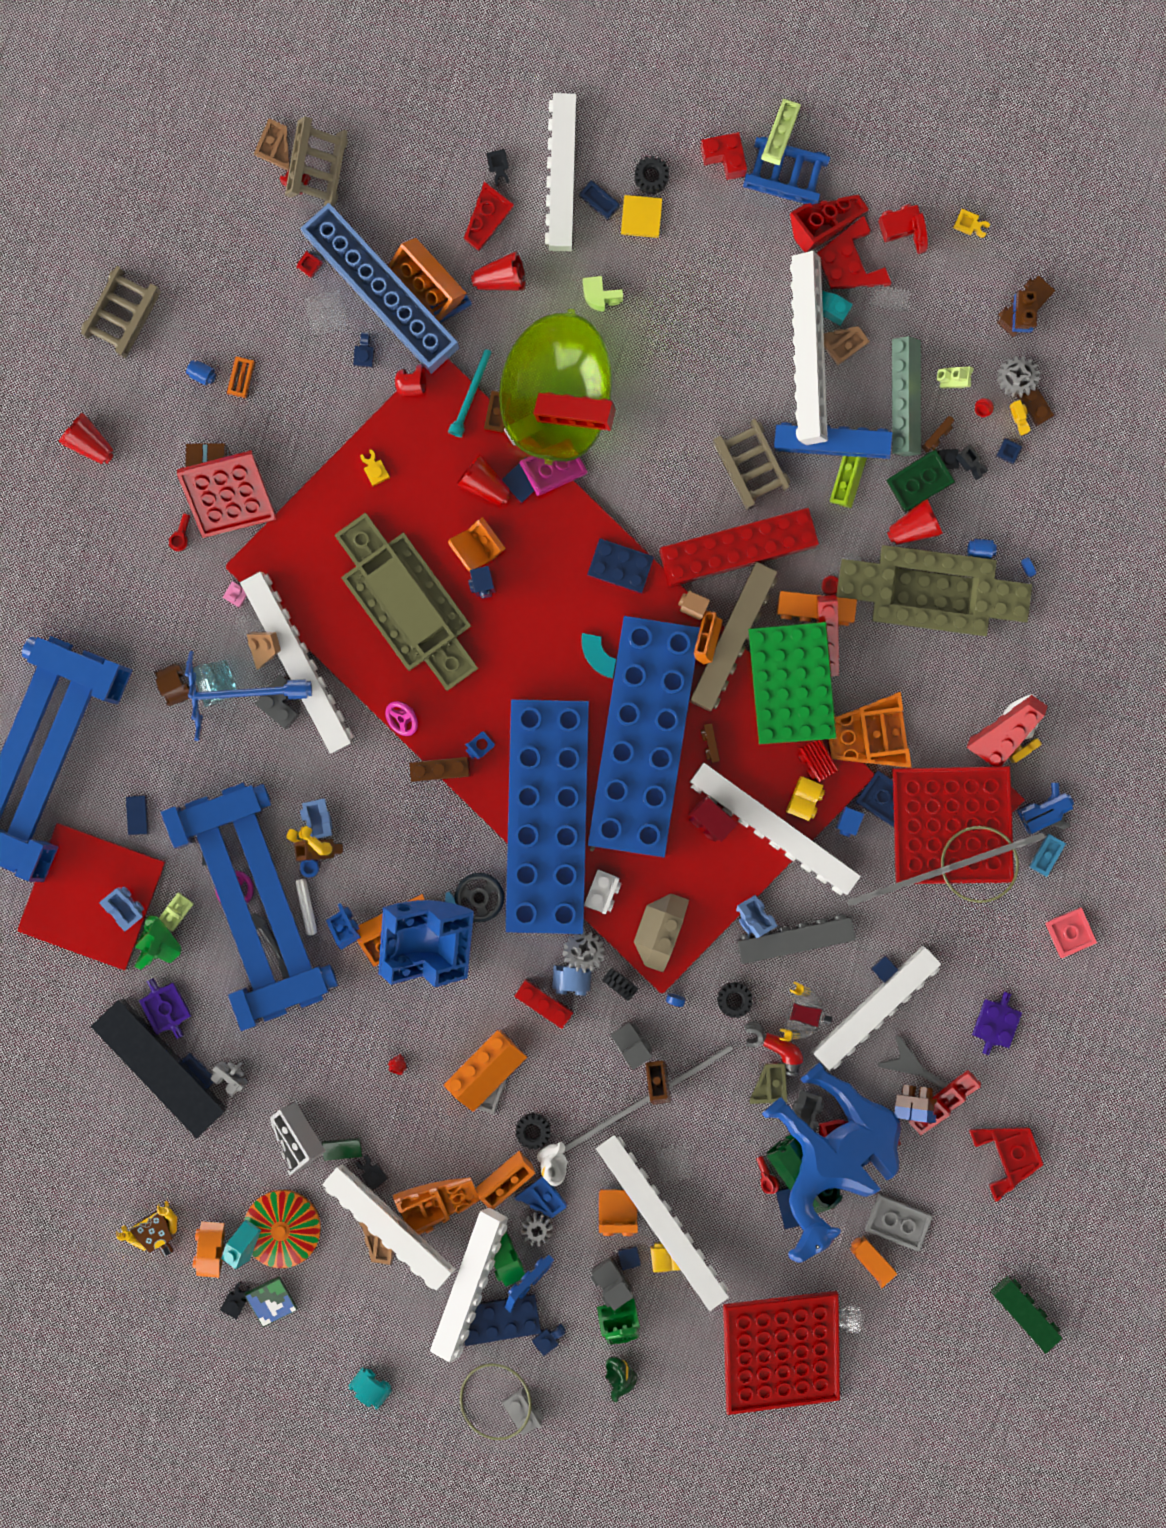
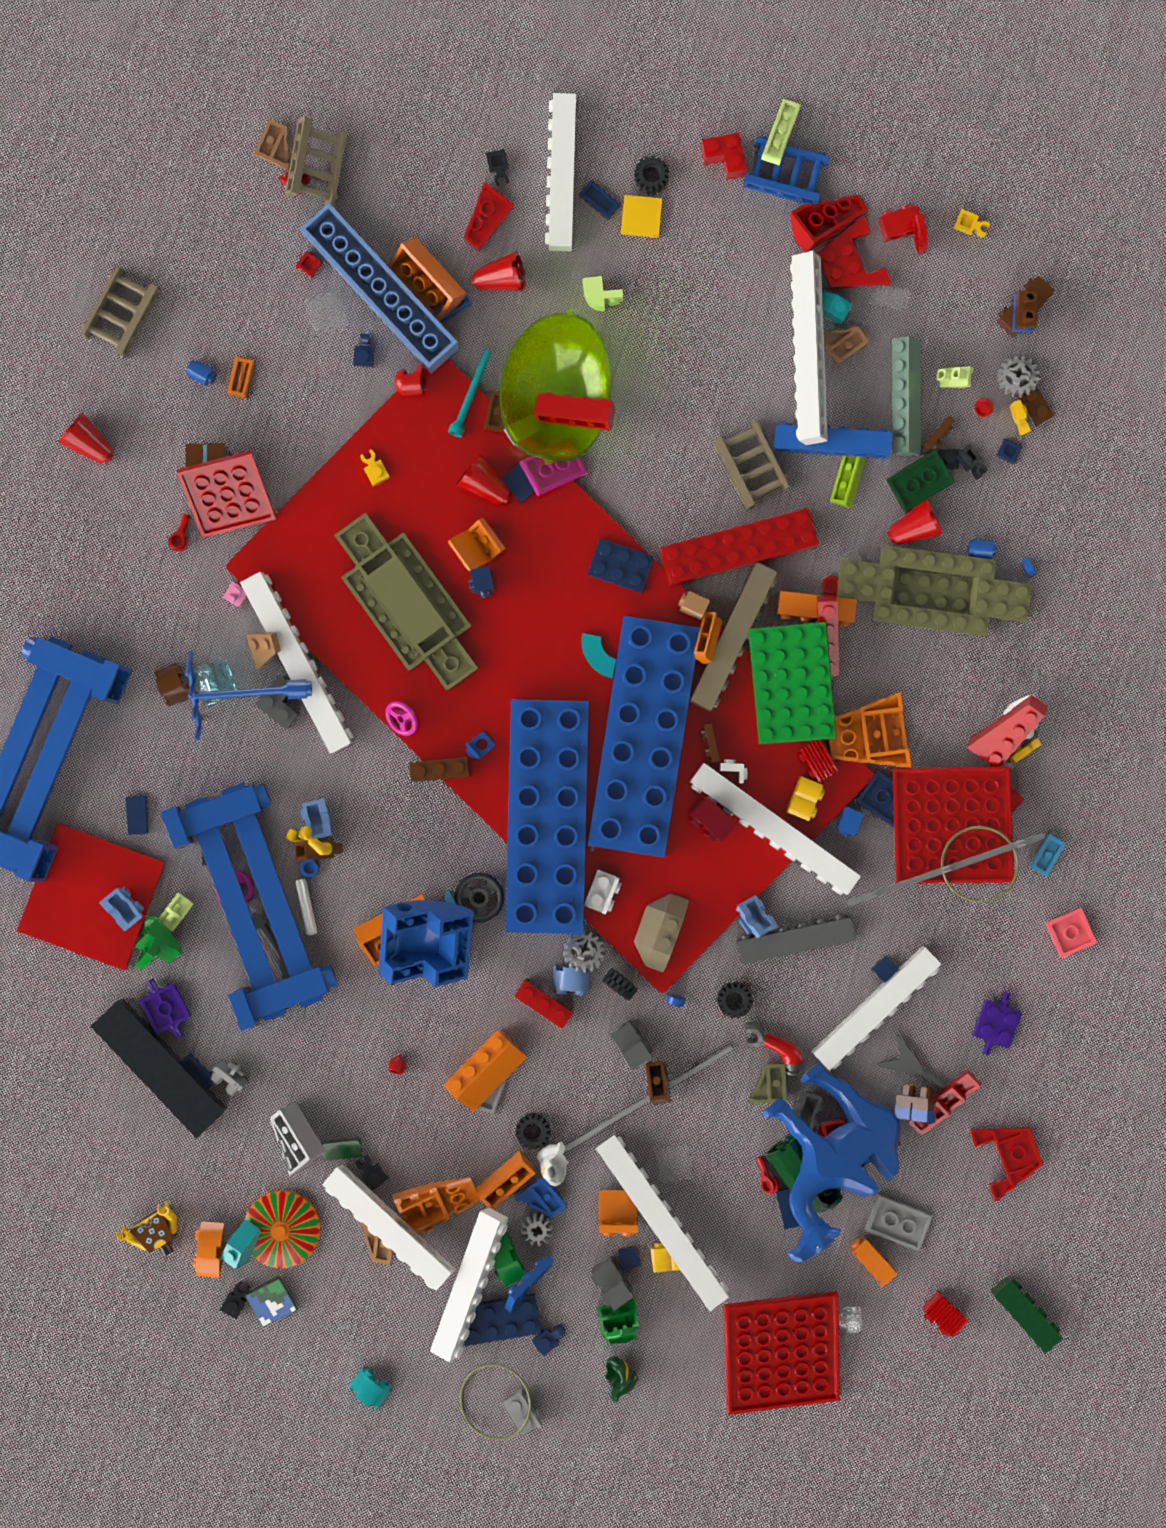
blue bracket [326,903,361,950] -> none
torso [779,981,832,1042] -> none
blue piece [1017,783,1074,834] -> none
none -> white bracket [719,760,747,783]
none -> red brick [922,1291,969,1338]

